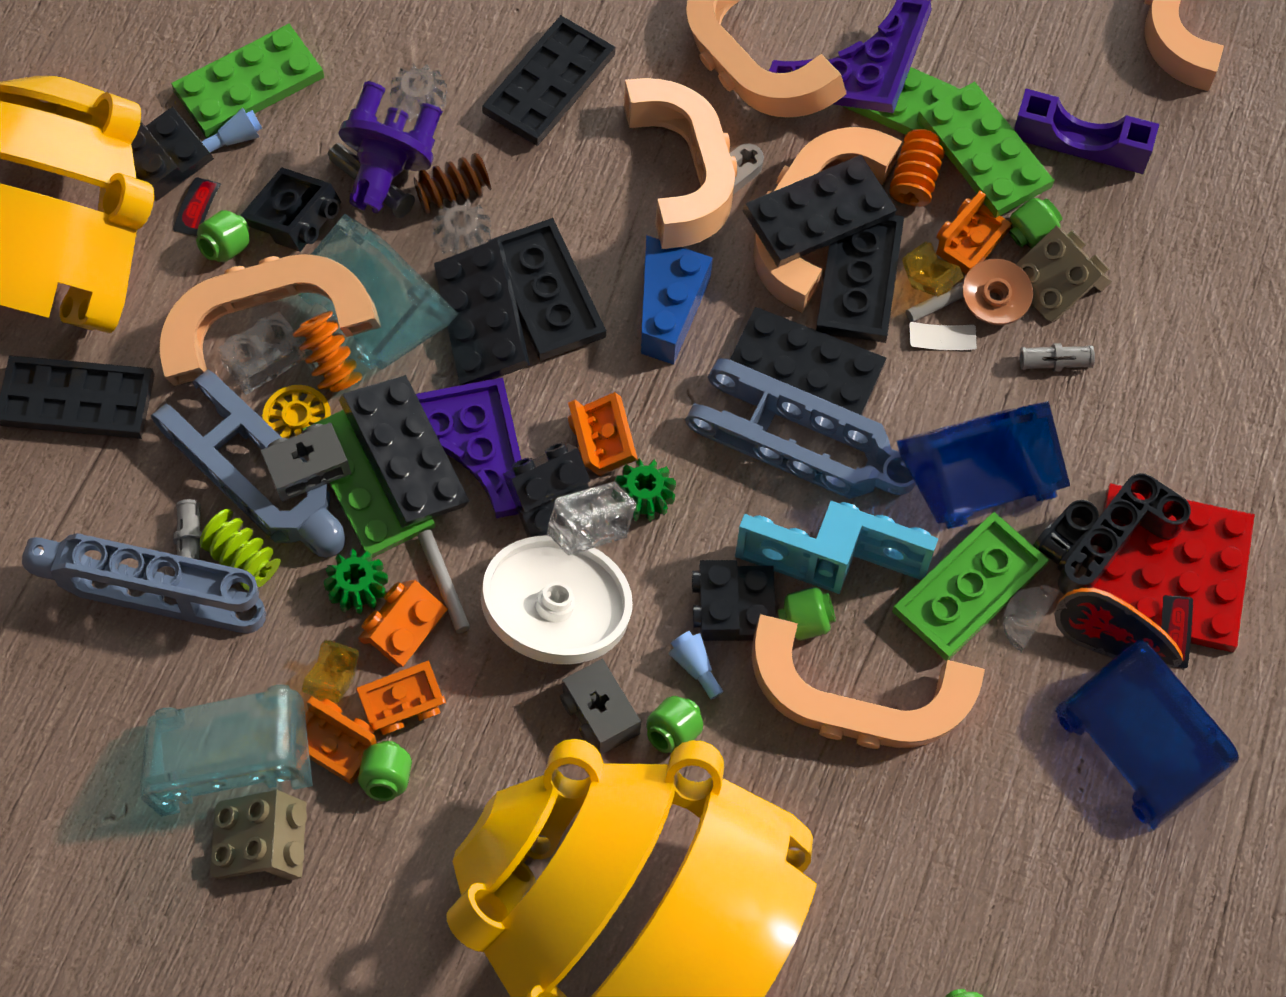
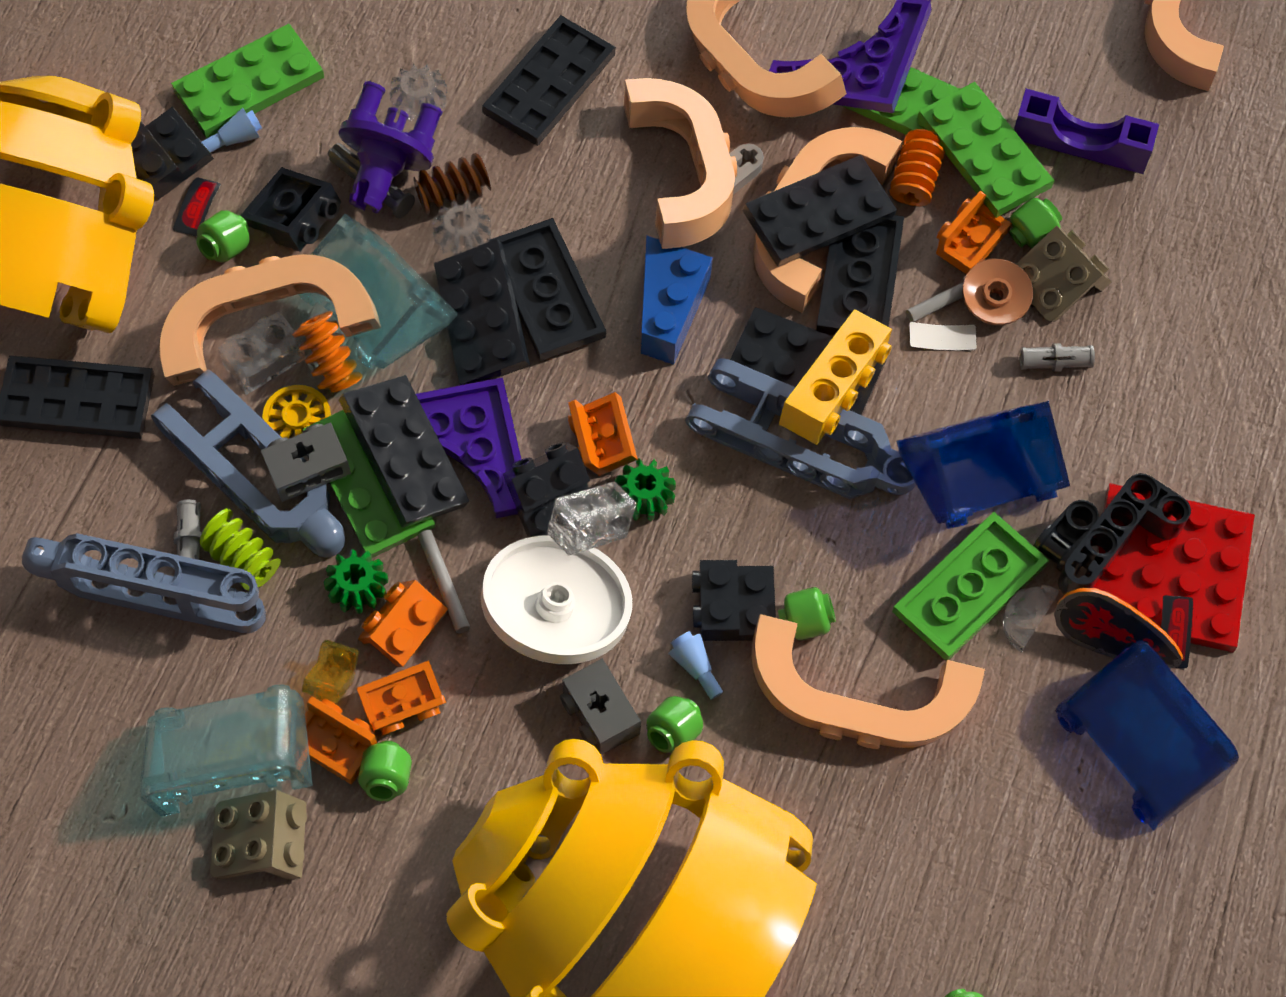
medium azure bracket [735,501,939,594] -> none
clear yellow bracket [902,241,964,297] -> none
none -> yellow brick [779,309,892,445]

